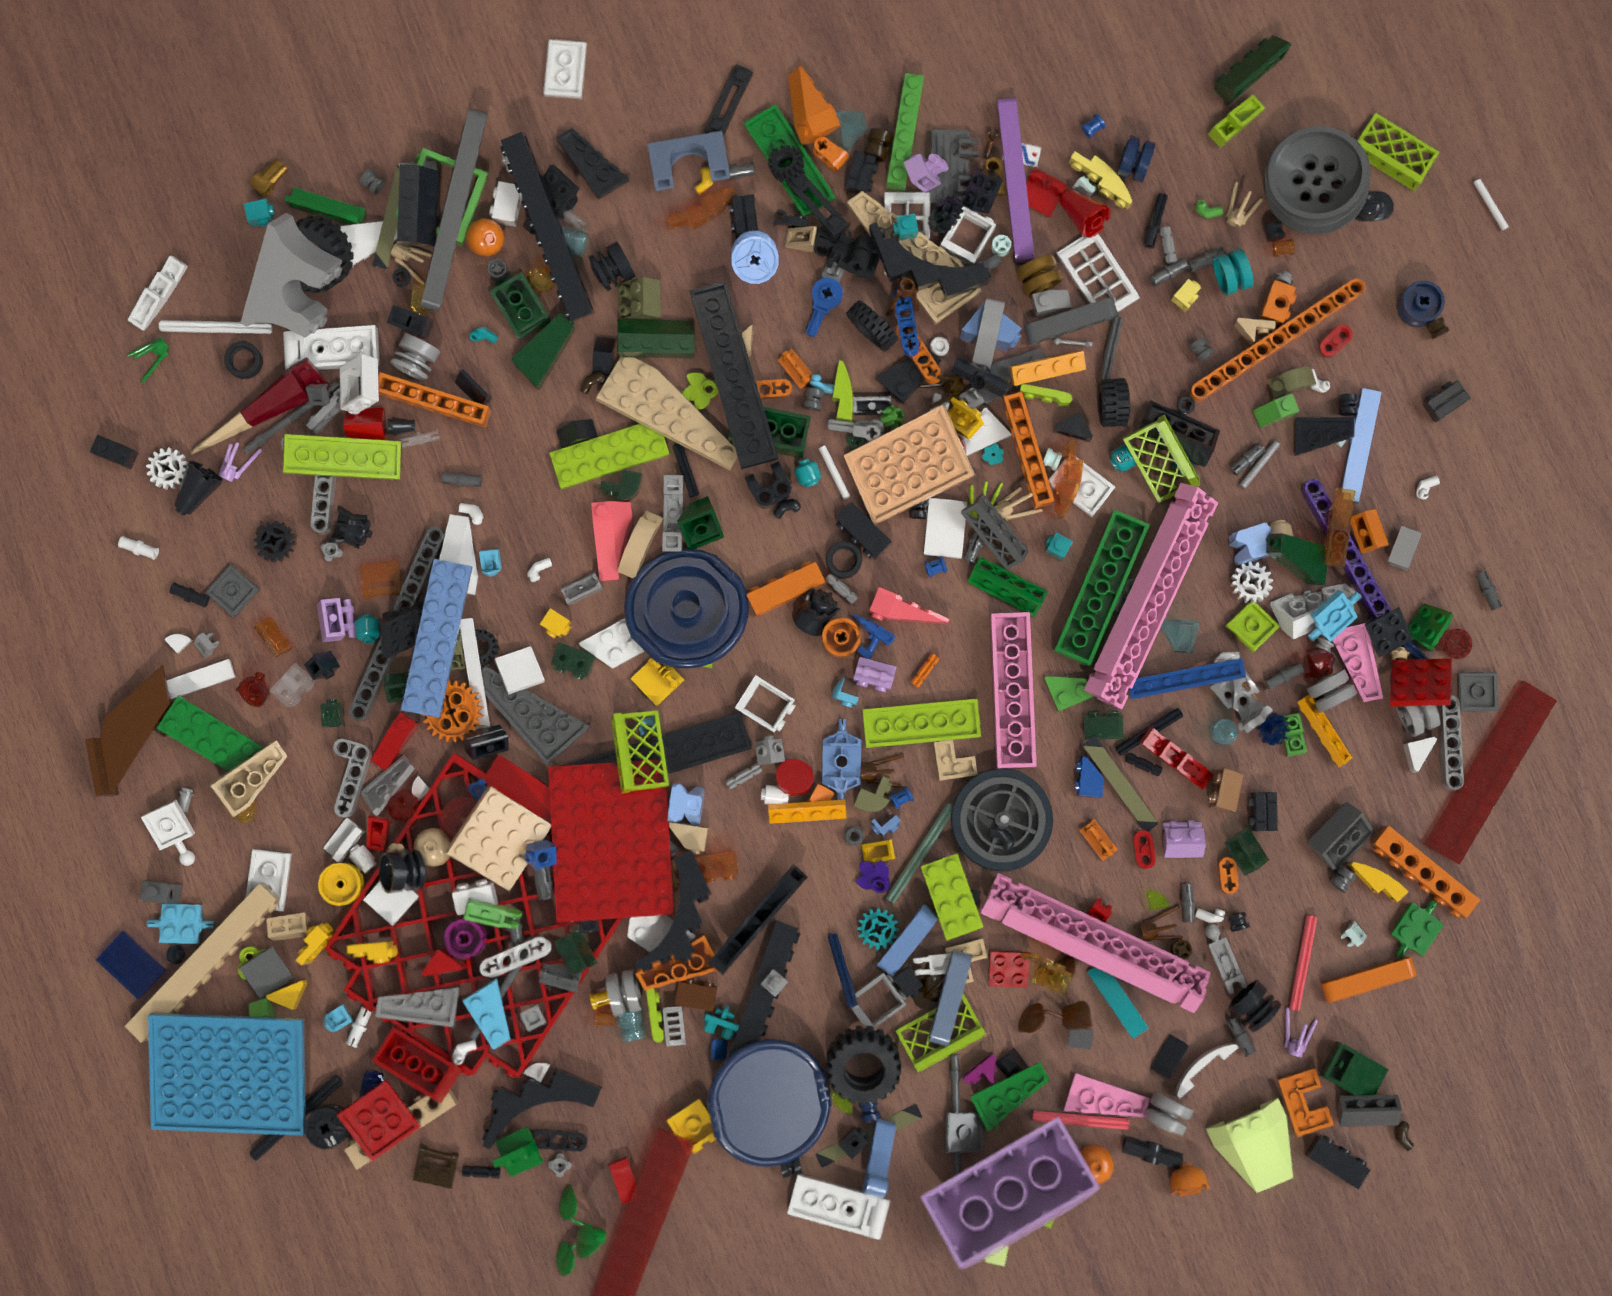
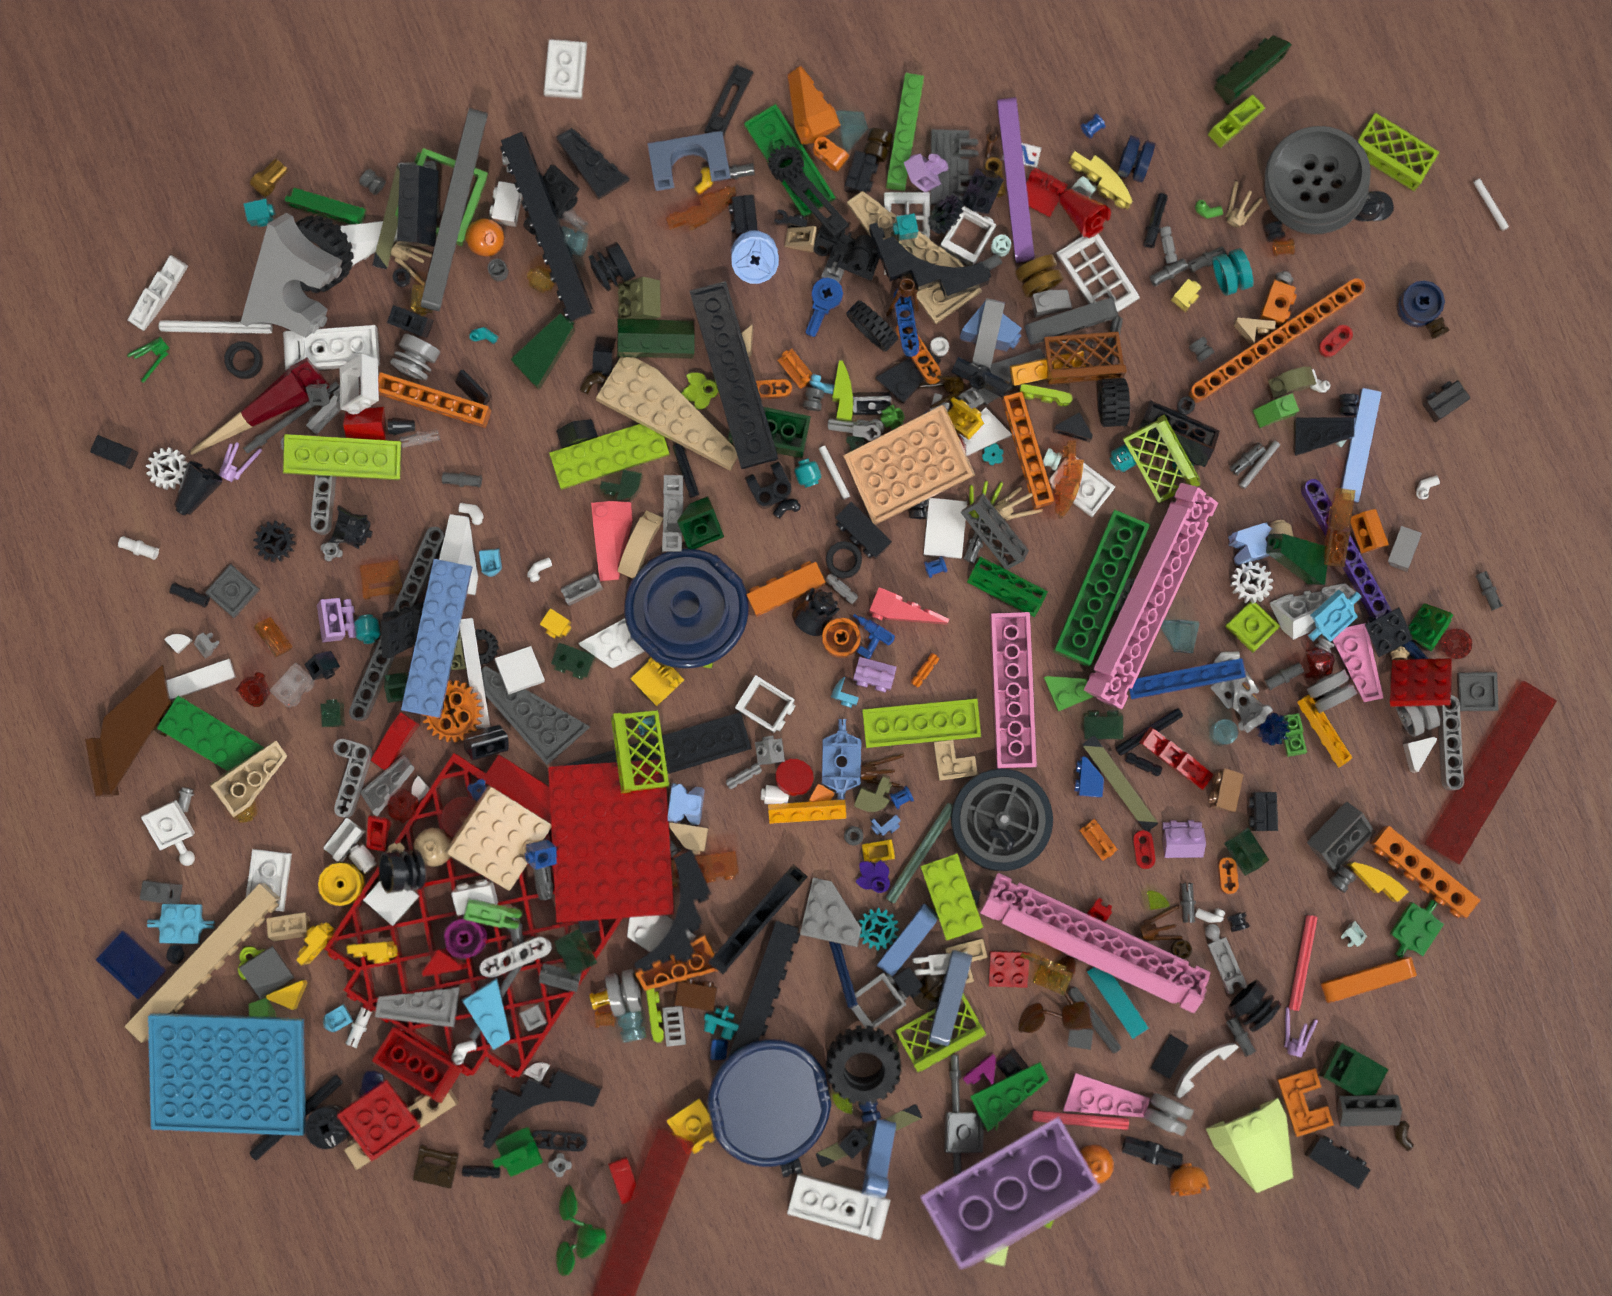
dark green slope [488,268,551,339] -> none
light grey tile [761,969,788,997] -> none
teal brick [1045,532,1073,561] -> none
none -> light grey plate [800,878,862,947]
none -> dark orange fence [1043,331,1127,384]
none -> dark grey axle [1068,987,1121,1053]

